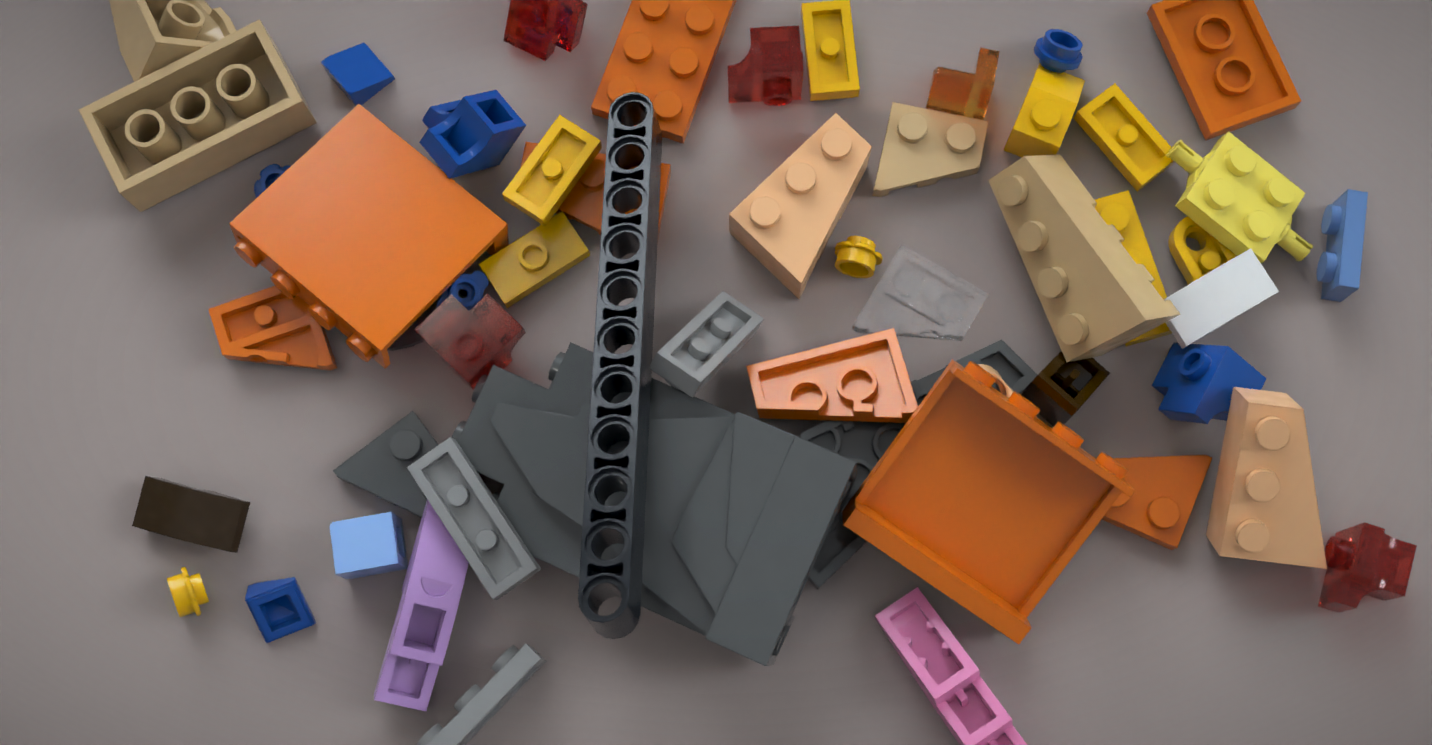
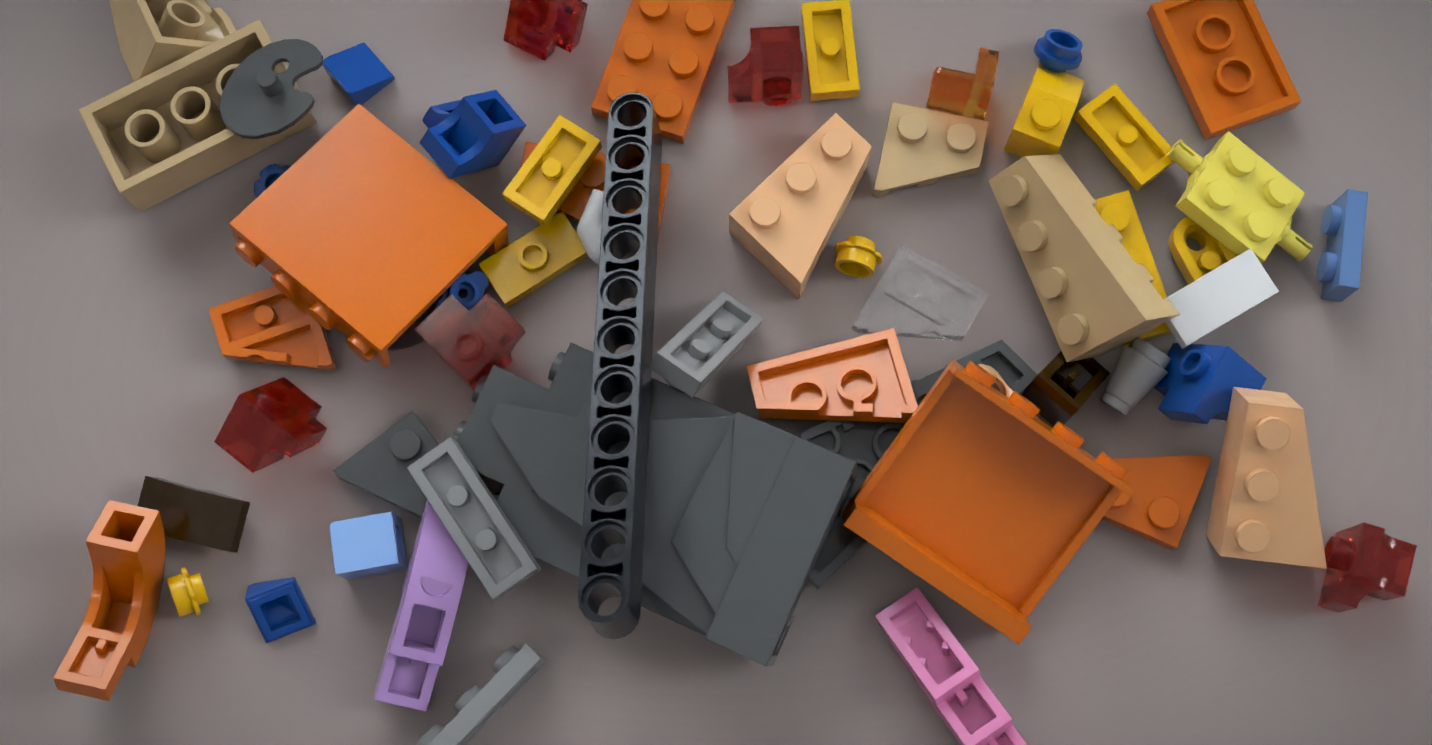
none -> orange arch [53,500,165,701]
none -> clear red brick [214,377,327,473]
none -> dark grey piece [220,39,323,139]
none -> white arm [577,189,604,264]
none -> light grey cone [1100,337,1171,416]

